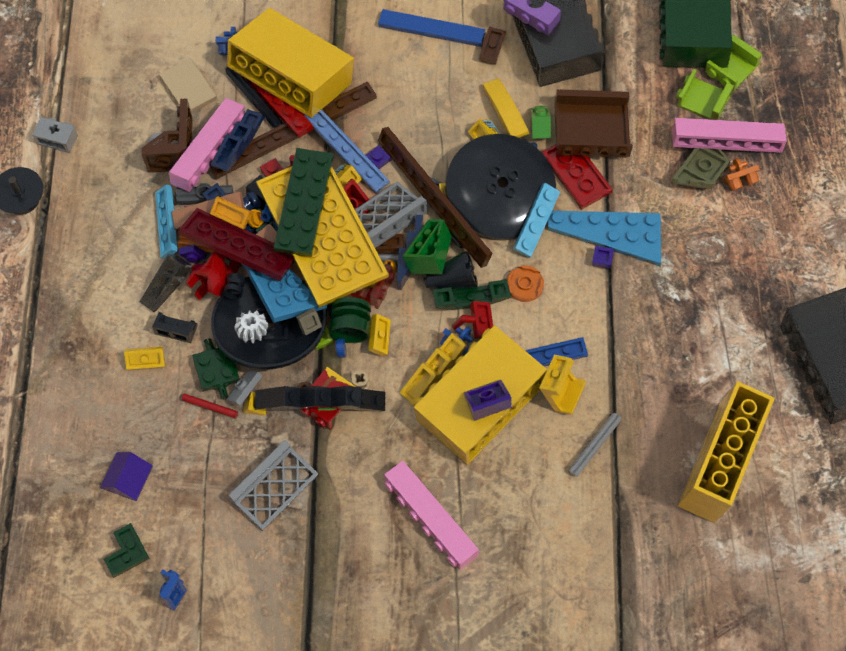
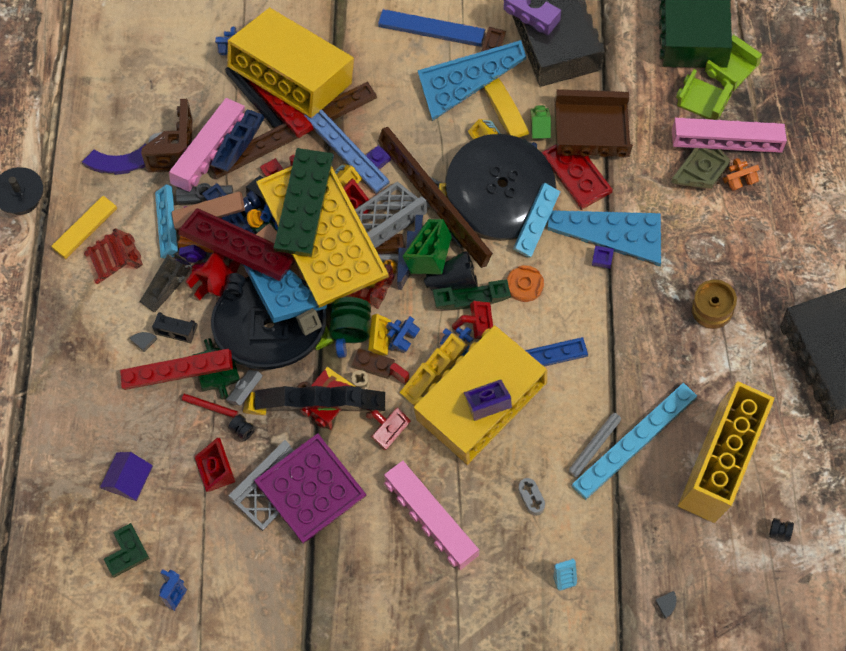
light grey brick [33,117,78,153] -> none
yellow plate [124,346,165,370] -> none
tan tile [159,58,217,113] -> none
light orange tile [210,196,252,229] -> none
white gear [234,310,268,344] -> none
yellow panel [539,355,586,415] -> none
none -> yellow tile [51,196,117,259]
none -> dark purple tile [82,143,146,175]
none -> clear red plate [84,228,143,284]
none -> red plate [120,349,233,390]
none -> dark grey tile [130,332,157,352]
none -> red slope [195,438,236,492]
none -> black wheel [228,414,256,442]
none -> magenta plate [254,433,367,544]
none -> reddish brown plate [352,348,395,379]
none -> plate [366,407,411,450]
none -> blue hips [386,316,420,353]
none -> red tile [390,363,410,385]
none -> dark azure wing [417,40,526,121]
none -> light grey beam [518,478,545,516]
none -> medium azure slope [553,559,577,591]
none -> medium azure plate [572,383,697,500]
none -> dark grey tile [655,591,677,619]
none -> pearl gold wheel [691,279,737,329]
none -> black wheel [769,518,794,542]

